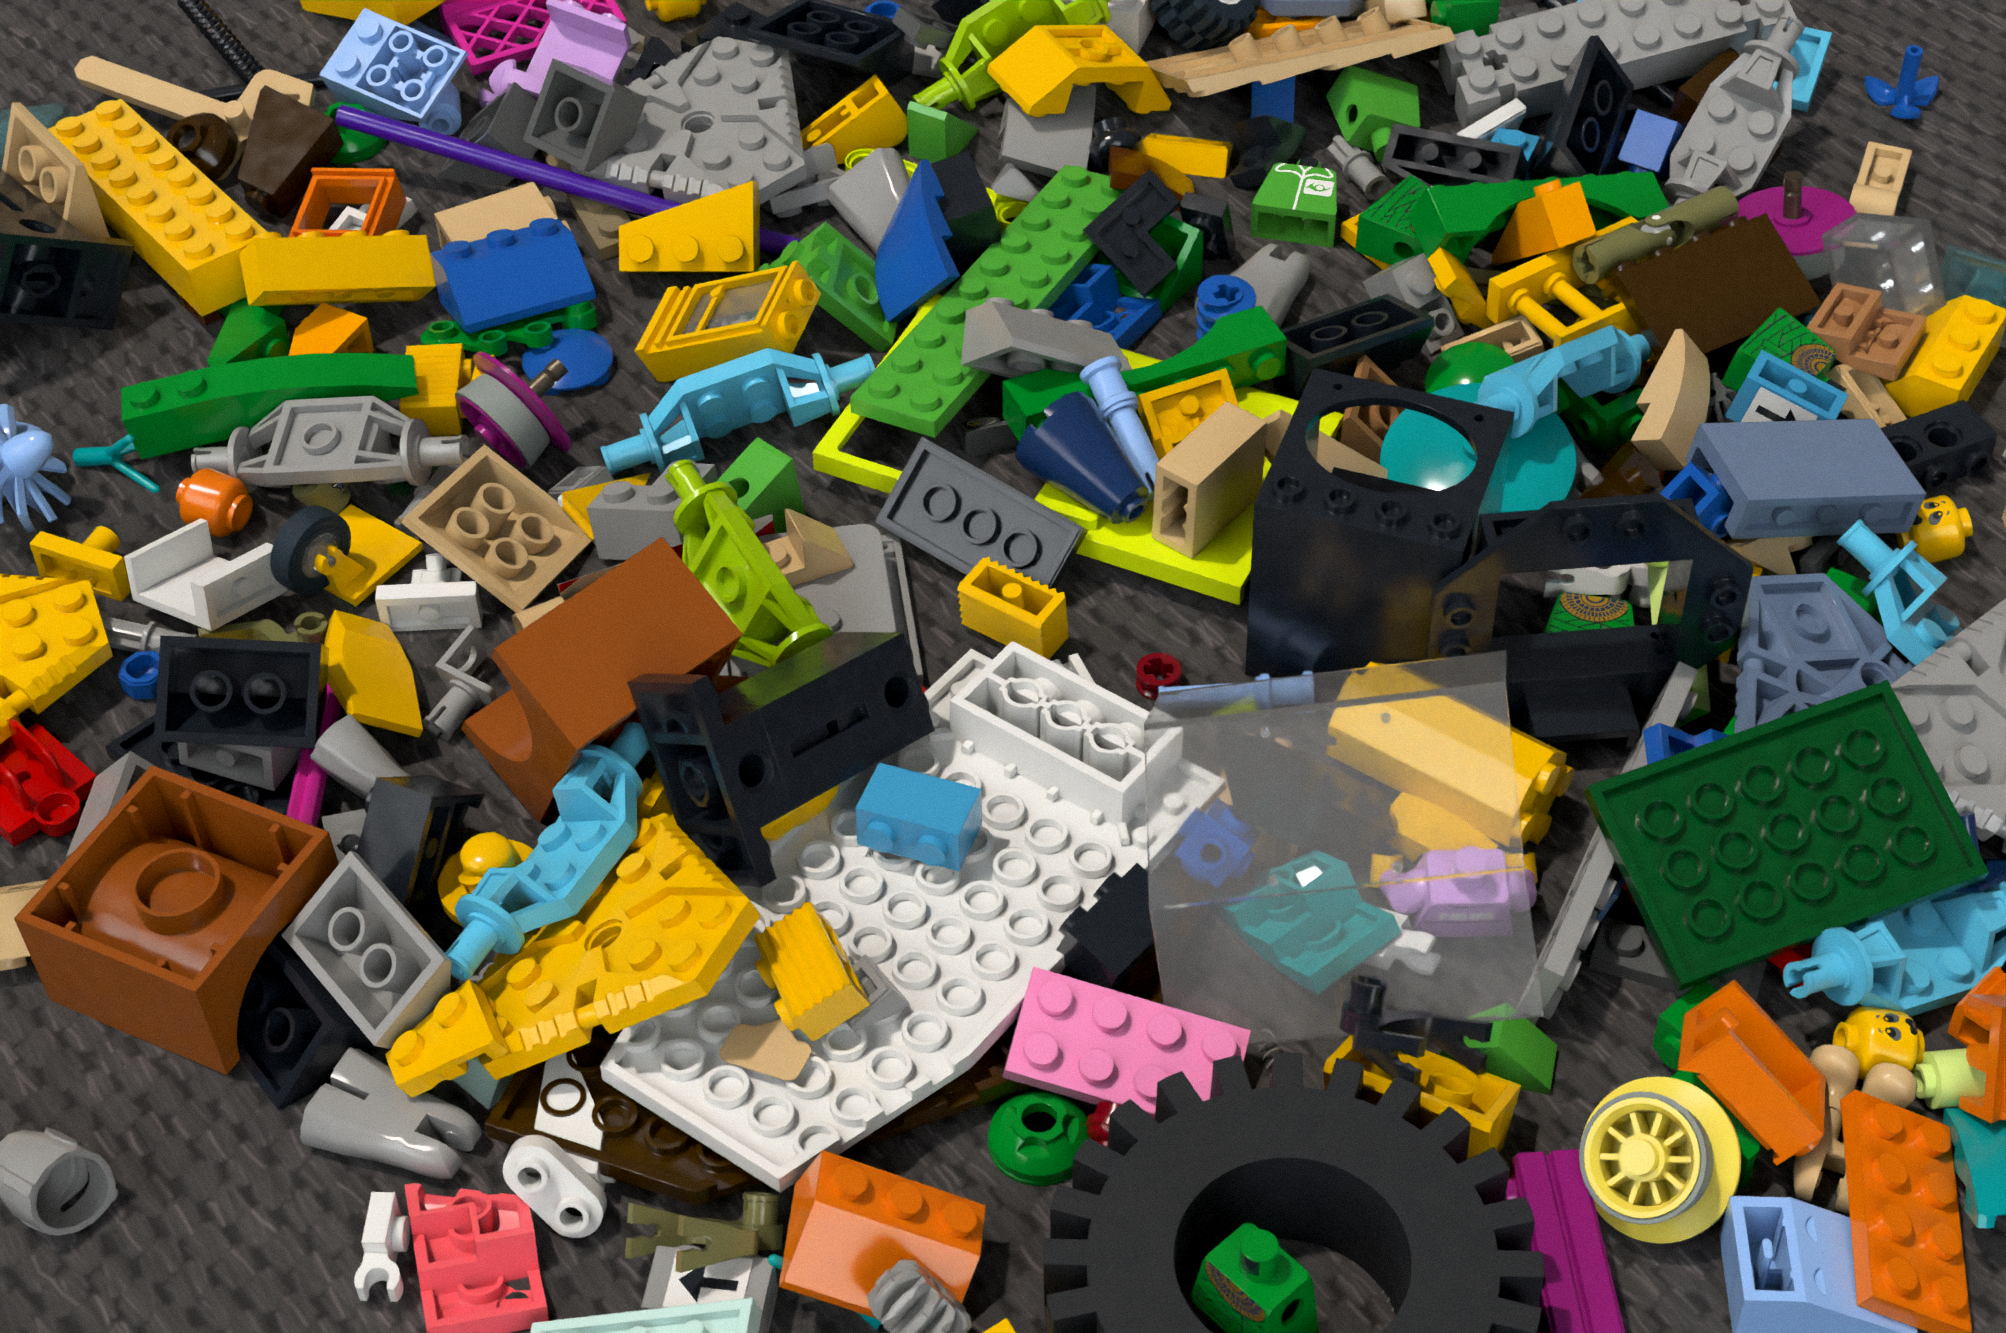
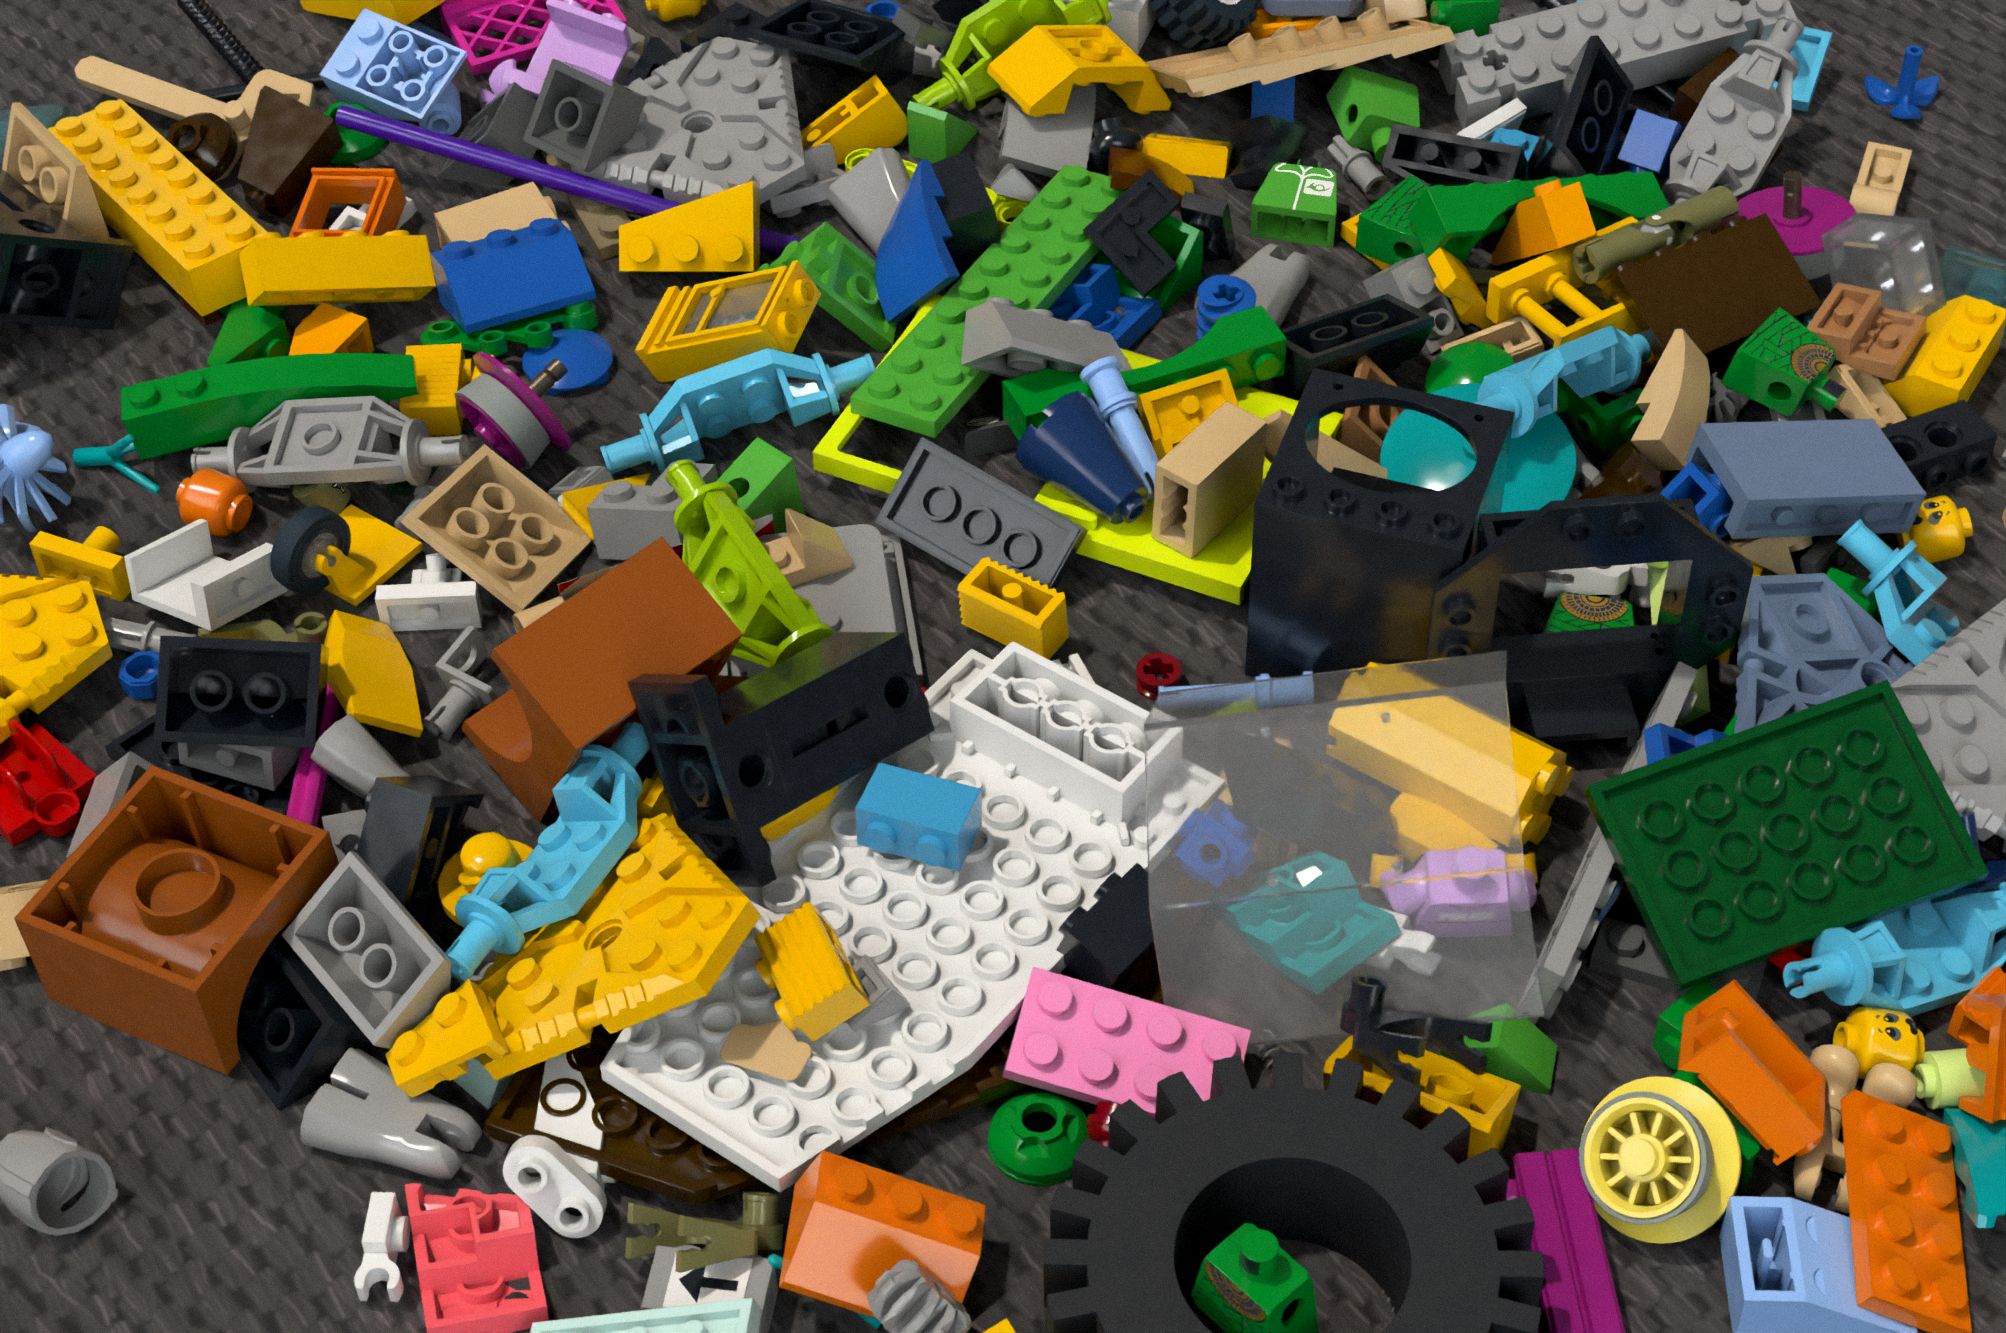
dark azure brick [1725,350,1848,422] -> none

